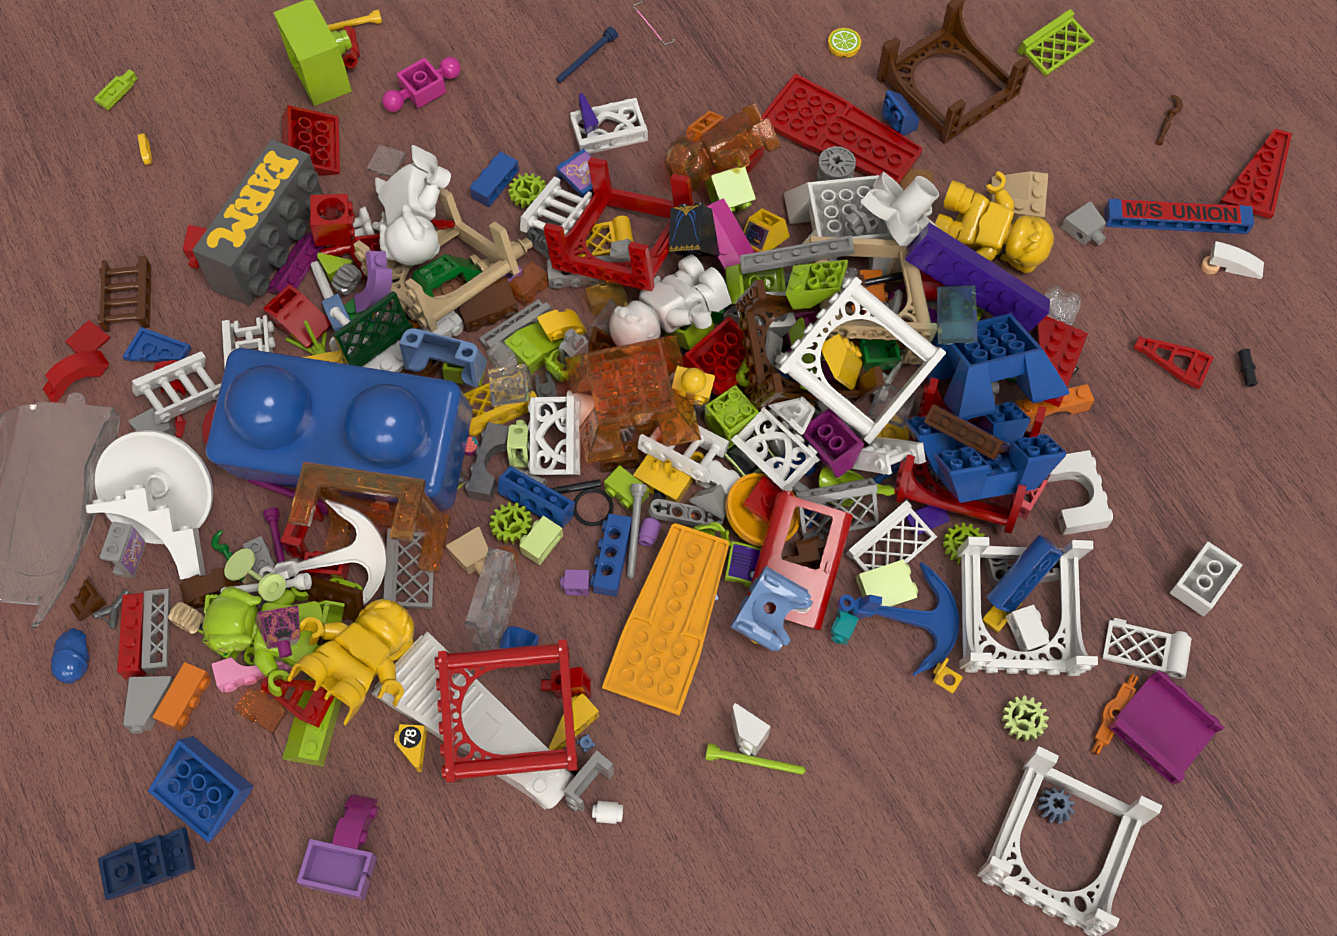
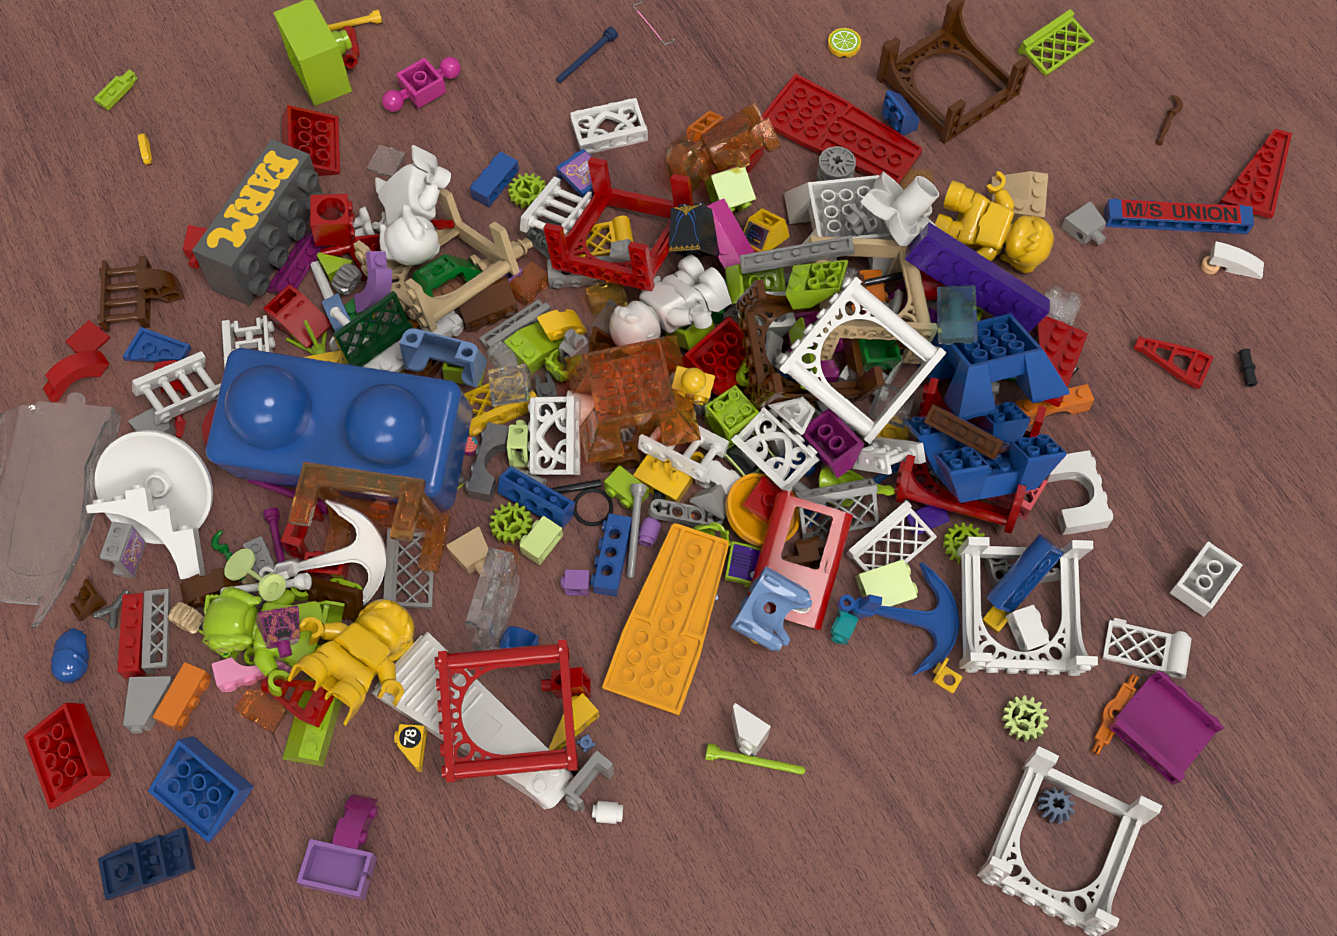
dark purple slope [578,93,599,134] -> none
yellow slope [821,334,863,390] -> none
none -> red slope [23,703,111,809]
none -> reddish brown brick [134,268,185,303]

